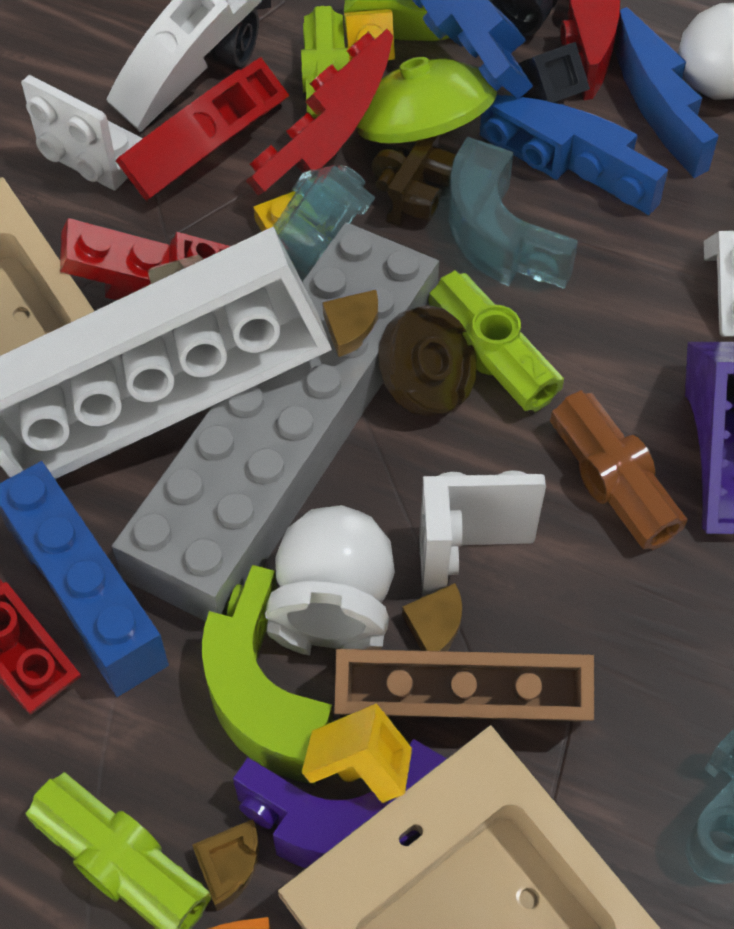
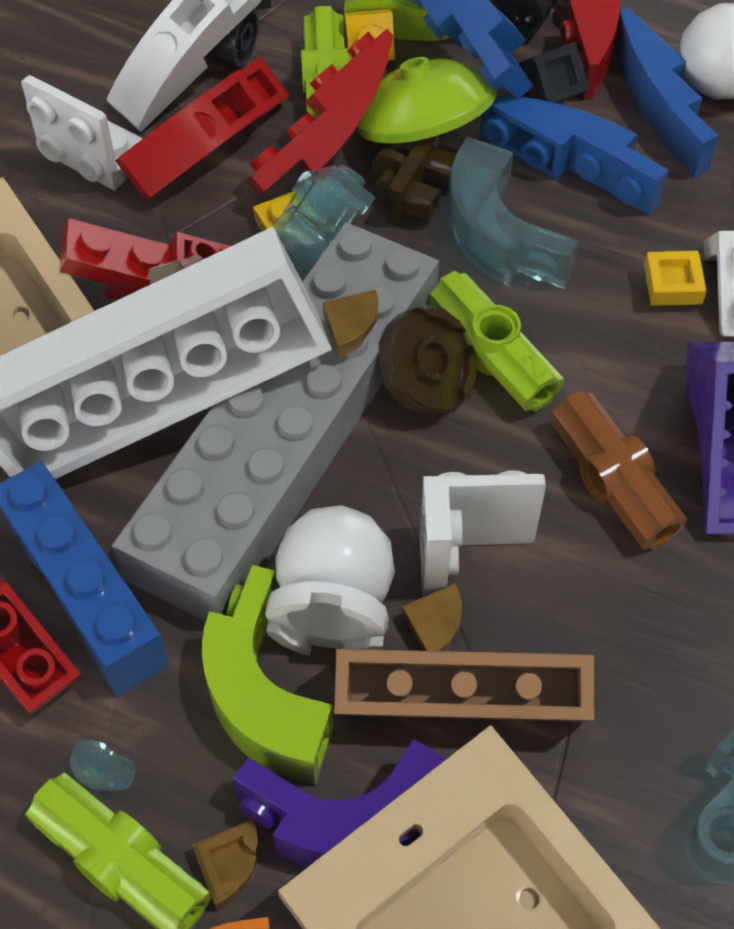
yellow panel [302,703,412,803] -> none
none -> clear light blue piece [69,740,137,791]
none -> yellow plate [644,251,707,306]

